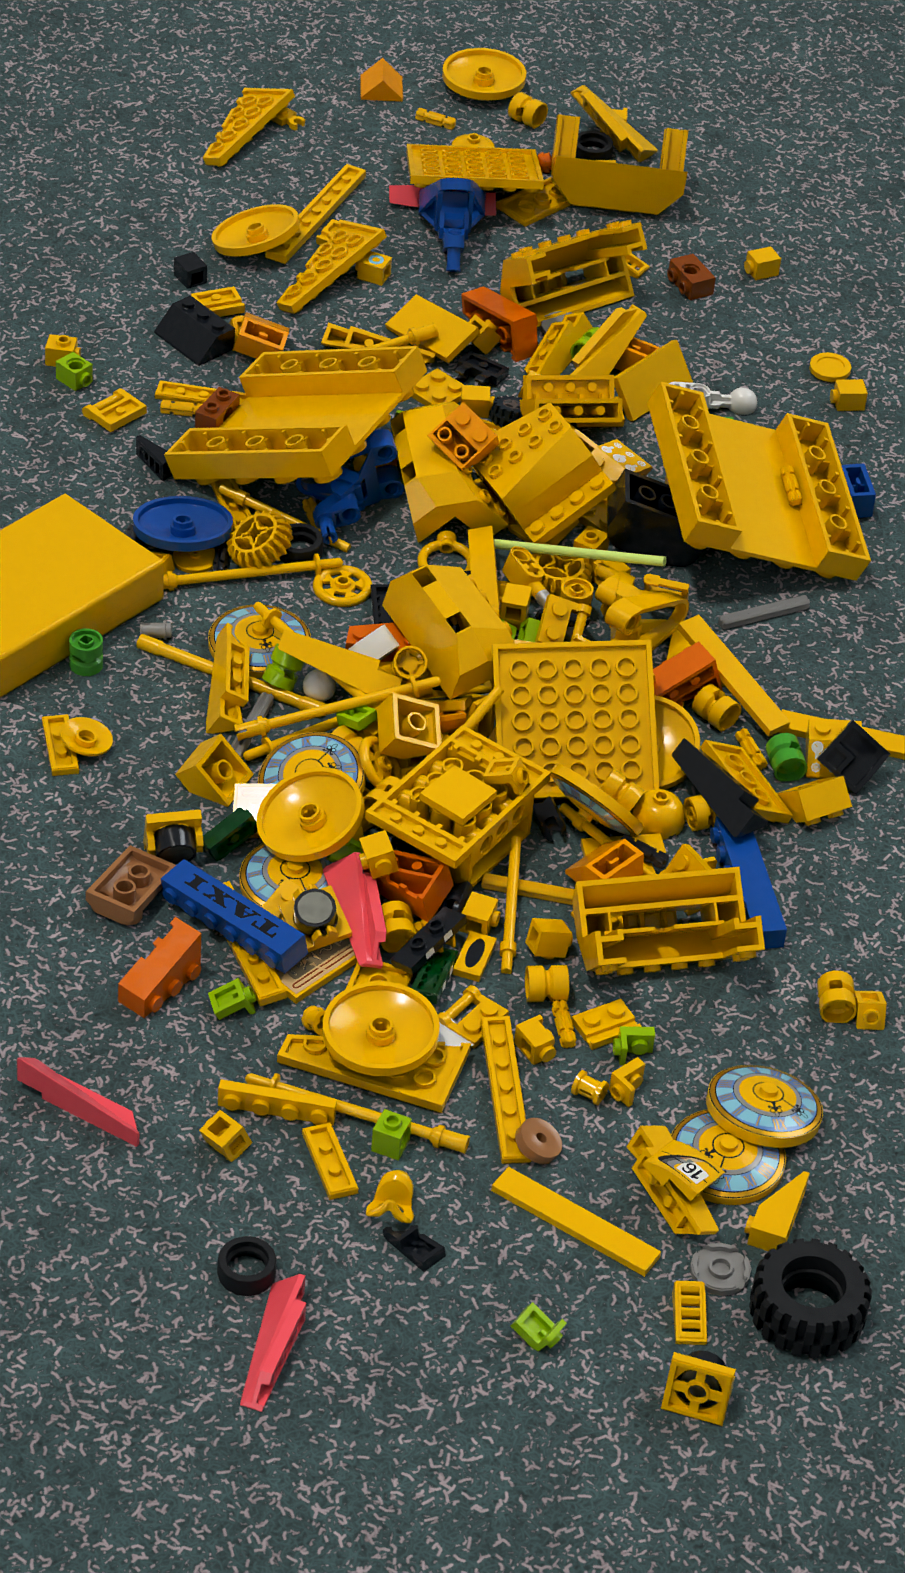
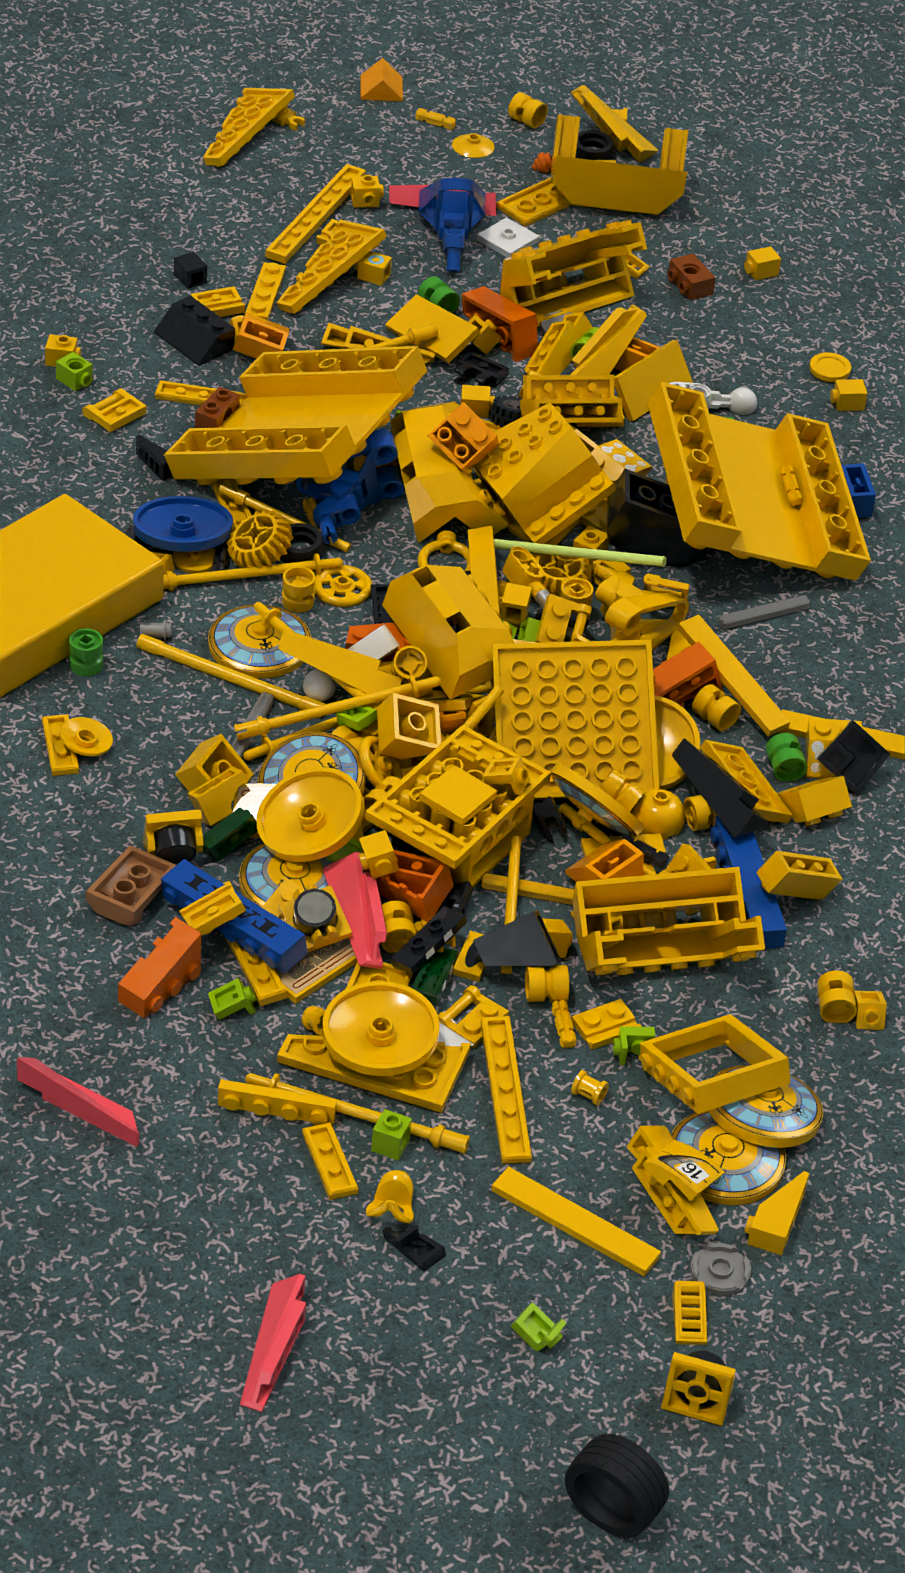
yellow axle [160,400,202,417] -> none
yellow brick [199,1110,252,1162] -> none
yellow wedge [206,623,250,734] -> none
yellow dish [211,204,300,256] -> none
black tyre [217,1236,277,1296] -> none
lime wheel [262,644,305,691] -> none
yellow plate [406,144,544,192] -> none
yellow plate [411,368,464,406] -> none
yellow dish [442,48,526,100] -> none
yellow brick [459,891,501,935] -> none
yellow brick [514,1015,557,1065] -> none
medium nougat piece [515,1118,562,1164] -> none
yellow bracket [609,1057,645,1107] -> none
yellow axle [735,728,768,770] -> none
black tyre [749,1238,872,1358] -> none
none -> yellow plate [179,883,246,936]
none -> yellow arch [187,766,247,826]
none -> yellow plate [245,262,286,320]
none -> yellow wheel [282,566,316,613]
none -> yellow brick [350,175,384,208]
none -> bright green wheel [418,276,460,314]
none -> black slope [472,910,562,966]
none -> white plate [477,217,540,258]
none -> black tyre [564,1433,670,1538]
none -> yellow window [638,1014,790,1114]
none -> yellow brick [756,851,842,900]

